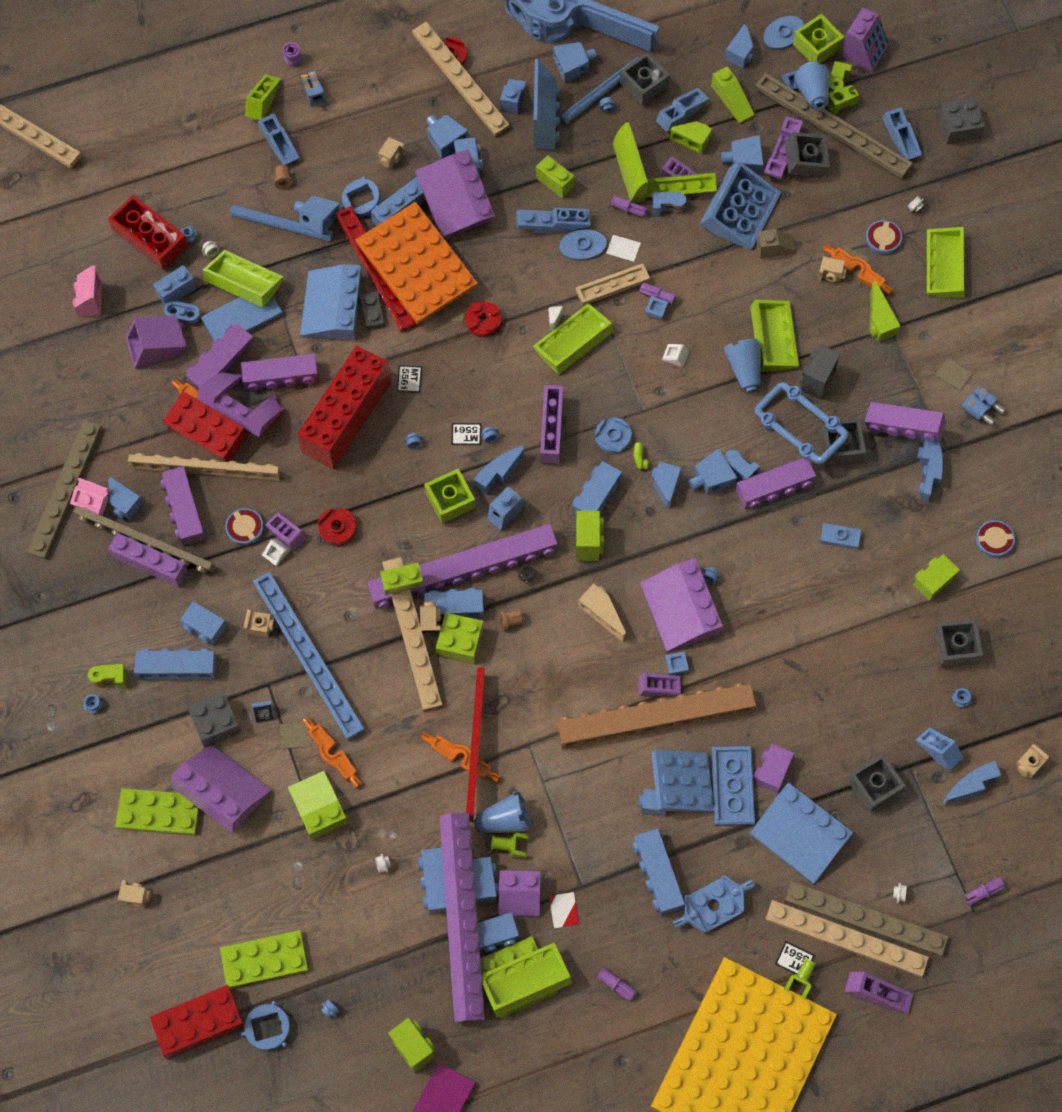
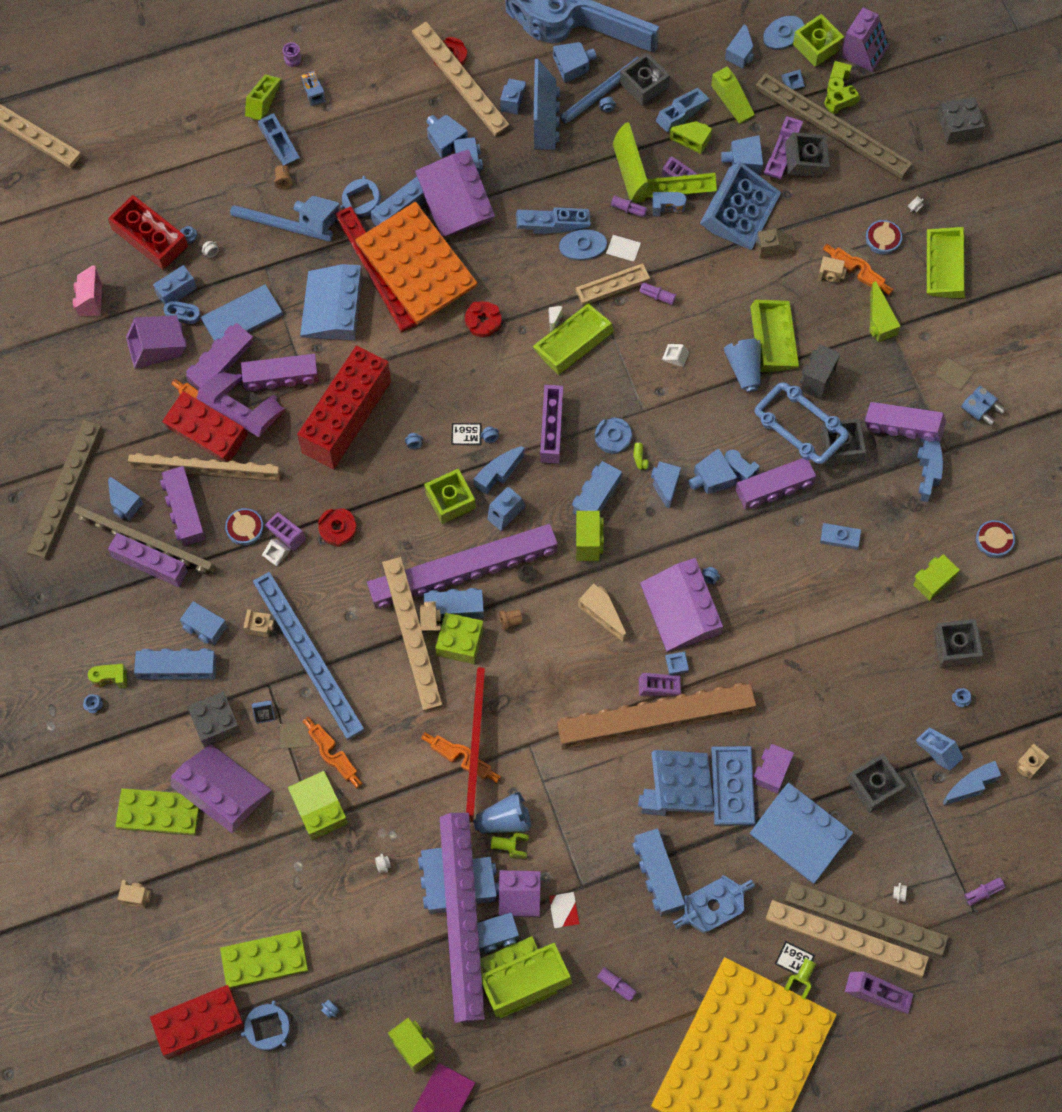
bright pink plate [70,478,112,515] -> none
lime slope [203,250,283,308] -> none
dark grey plate [360,291,384,330] -> none
tan brick [378,137,405,168] -> none
lime brick [380,563,423,595] -> none
sticker [396,365,423,393] -> none
lime brick [536,155,574,199] -> none
medium blue plate [645,296,668,320] -> none
medium blue cone [794,61,829,110] -> none
medium blue slope [882,107,922,160] -> none

